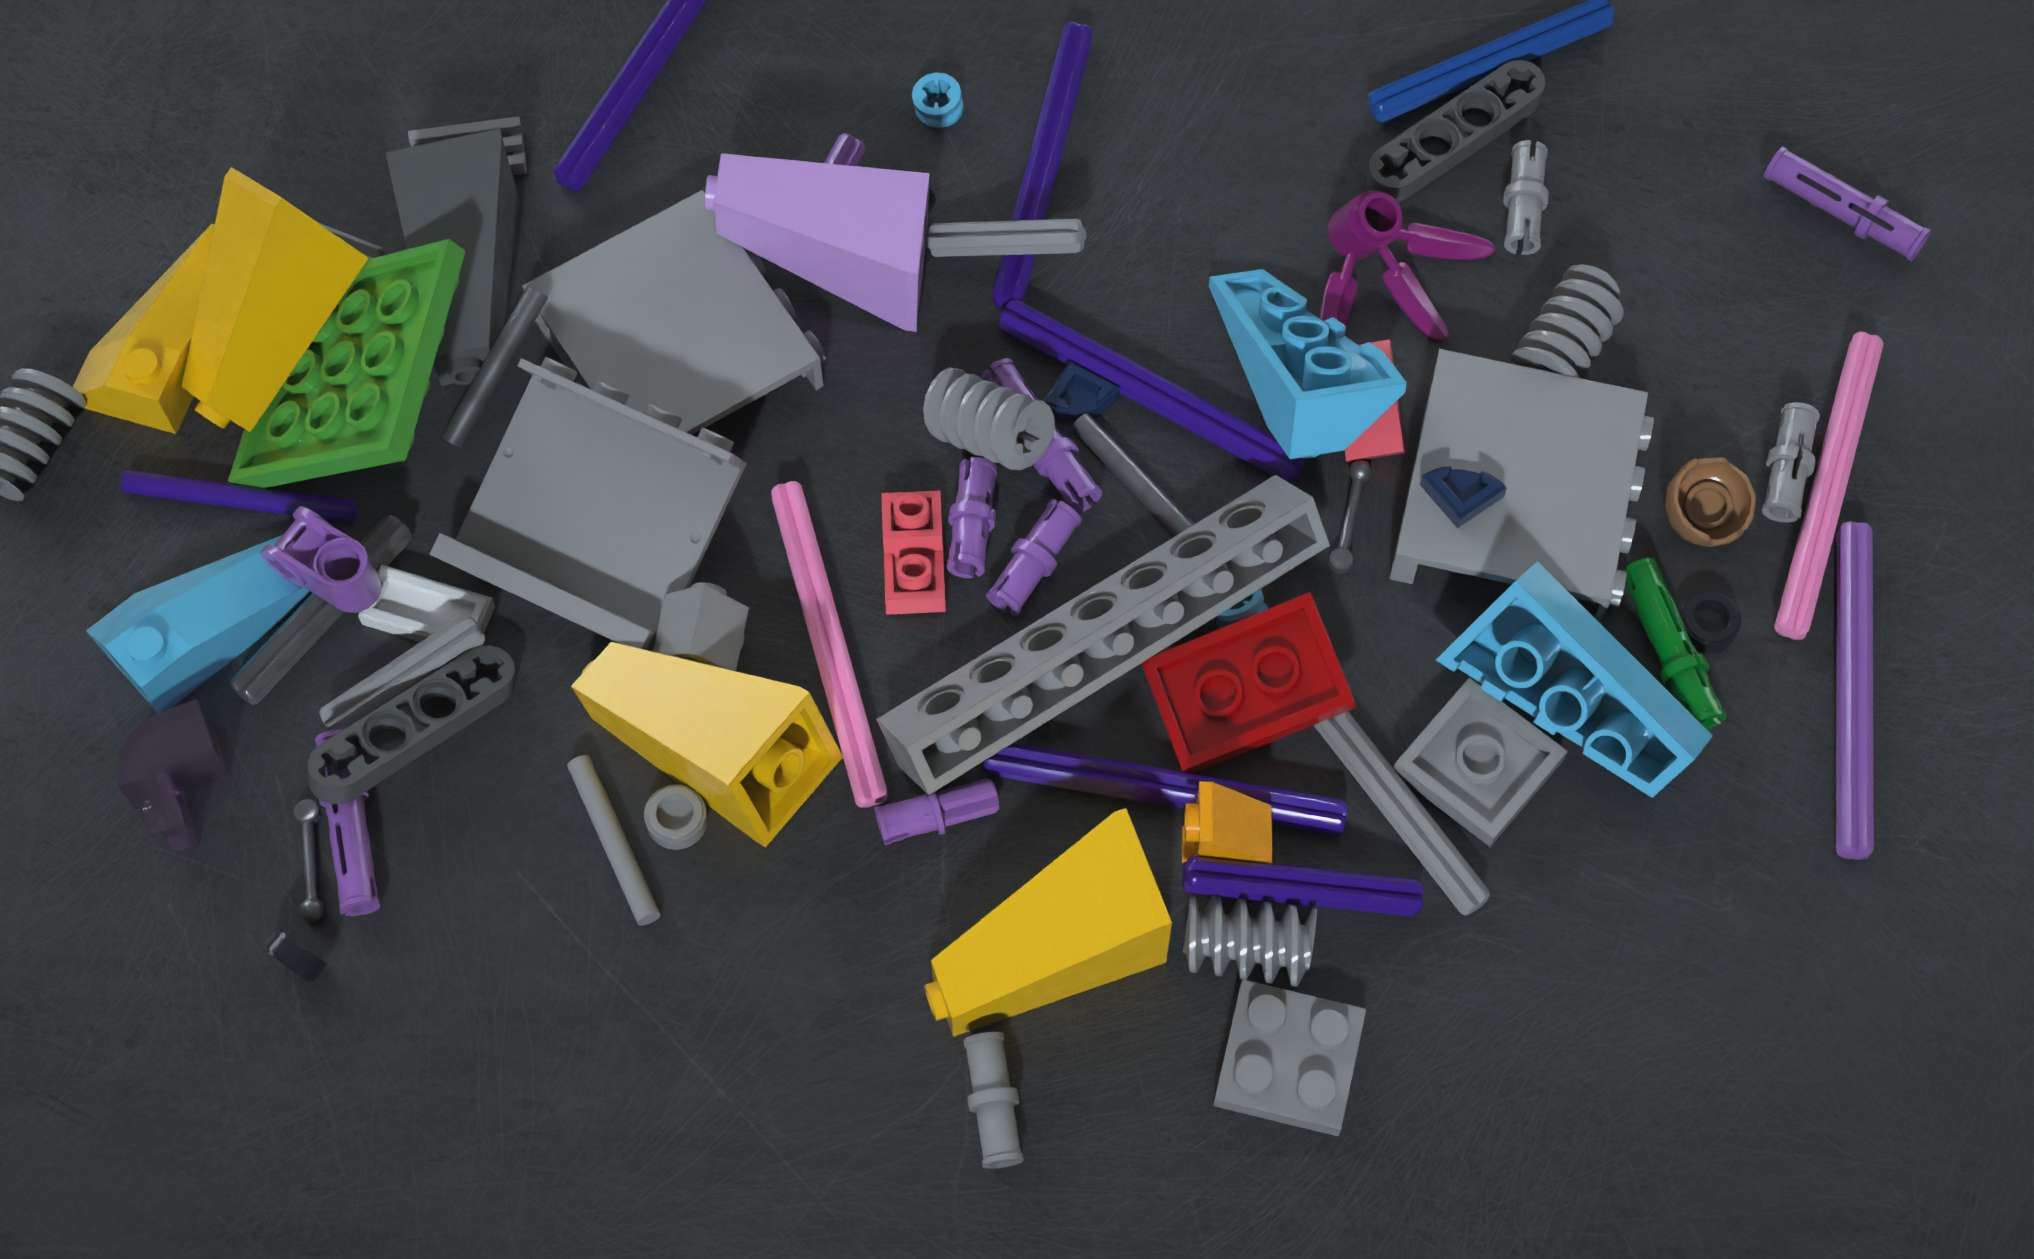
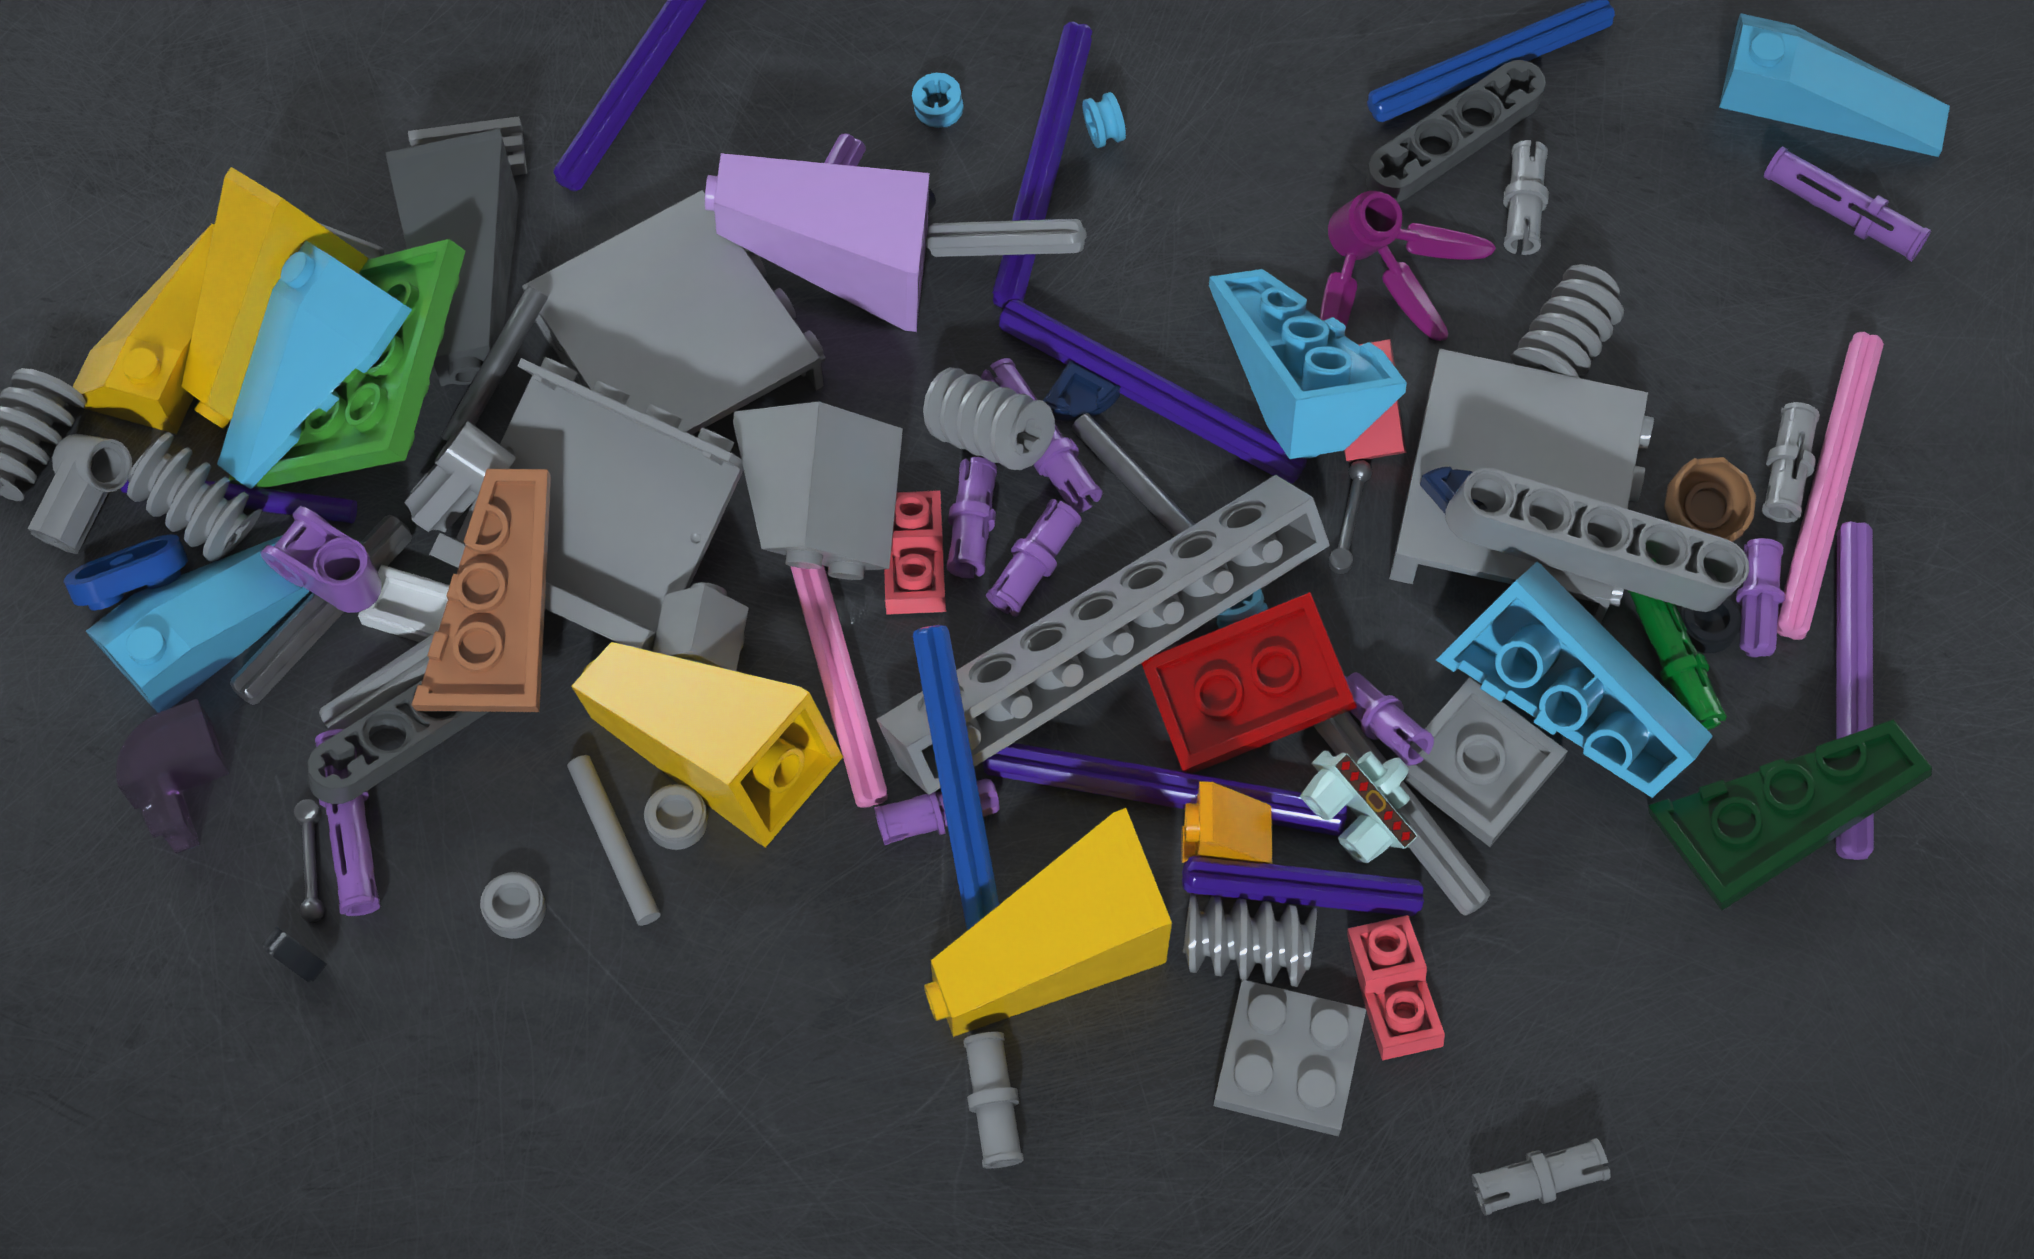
none -> light grey piece [28,434,132,554]
none -> blue plate [63,534,188,611]
none -> light grey piece [127,432,262,562]
none -> medium azure wedge [217,241,412,489]
none -> light grey piece [404,420,516,532]
none -> nougat wing [412,469,551,712]
none -> light grey tile [480,872,546,939]
none -> light grey slope [733,402,903,580]
none -> blue axle [913,625,999,930]
none -> medium azure bush [1082,92,1126,148]
none -> light aqua hips [1300,751,1417,863]
none -> medium lavender axle [1345,672,1434,766]
none -> coral slope [1347,915,1445,1061]
none -> light grey beam [1445,468,1749,612]
none -> light grey pin [1472,1138,1611,1216]
none -> dark green wing [1648,719,1932,911]
none -> medium azure wedge [1719,13,1950,157]
none -> medium lavender axle [1736,538,1785,658]

